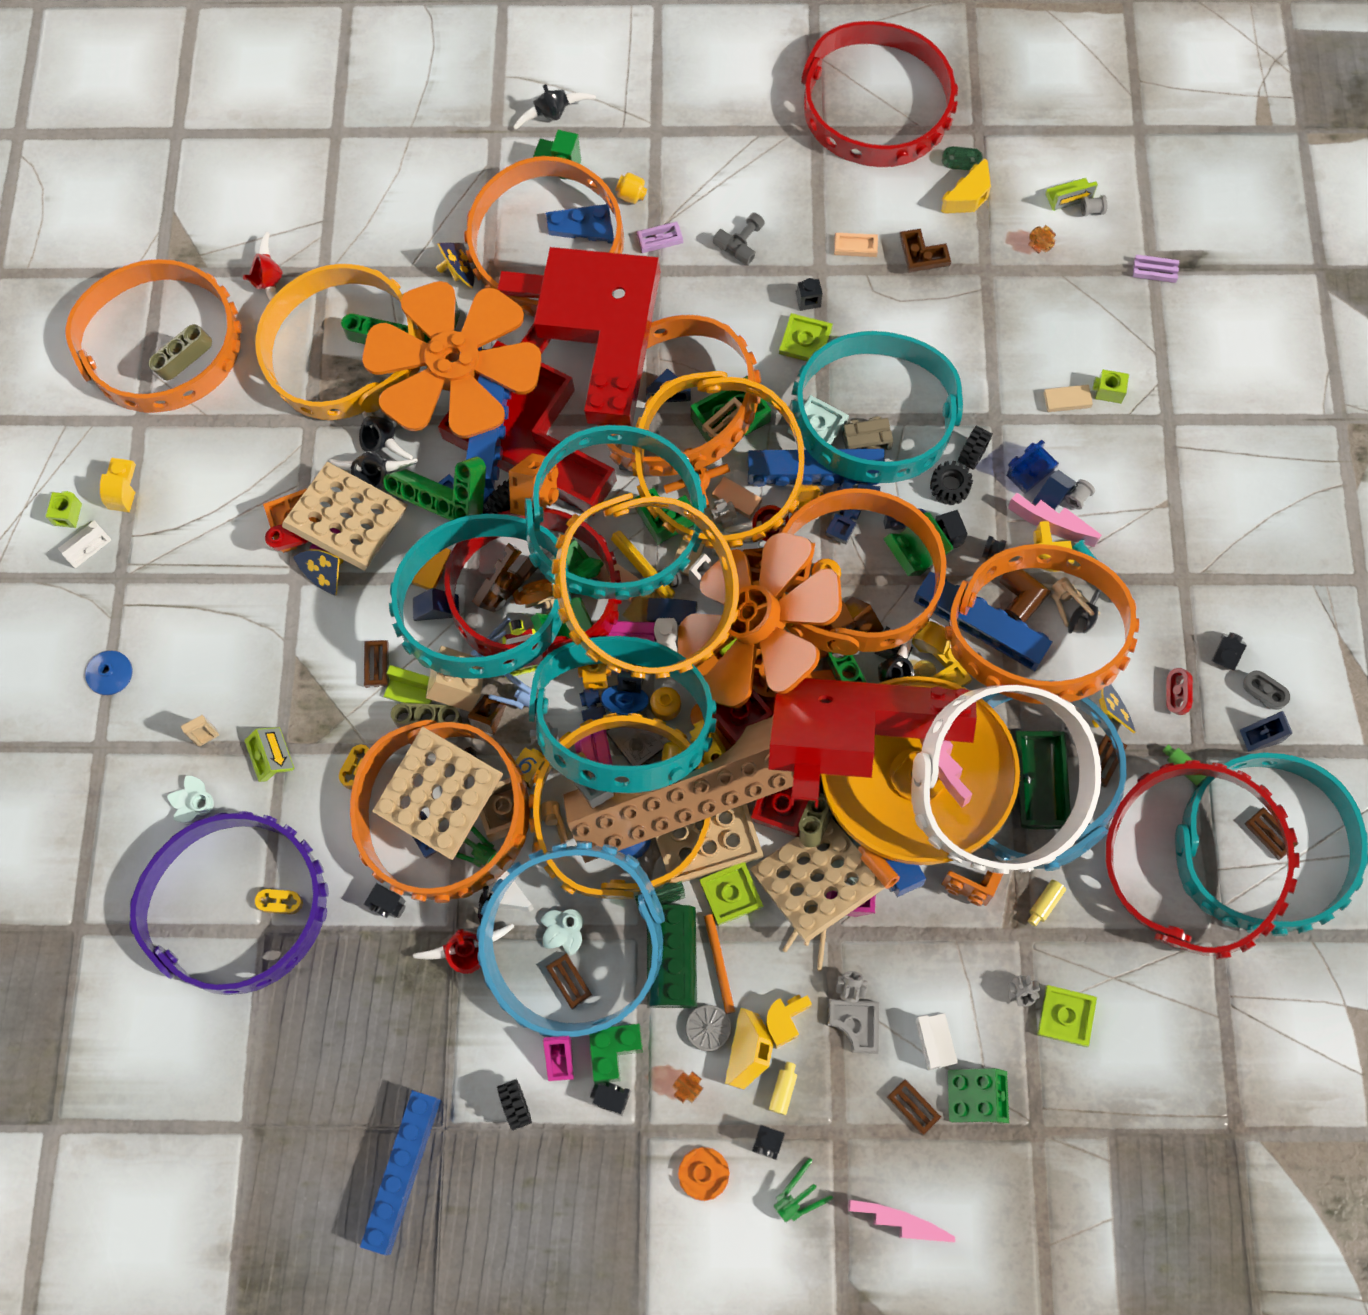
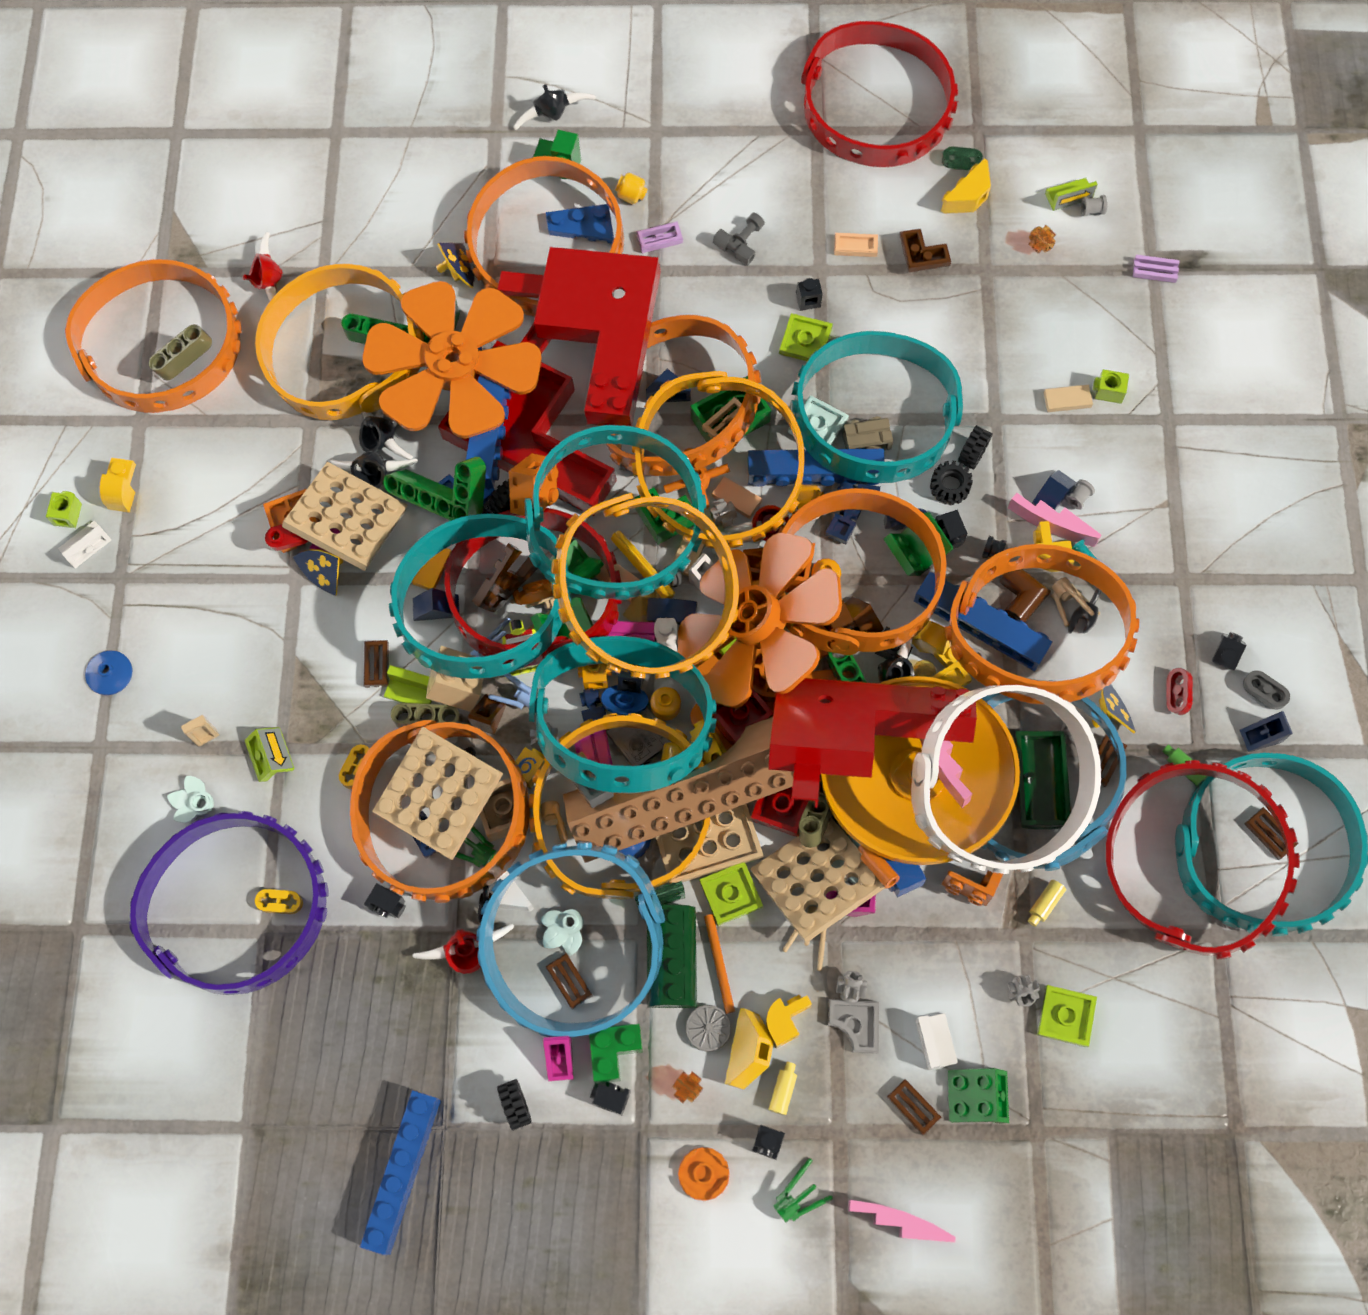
clear blue bracket [1006,440,1059,494] -> none

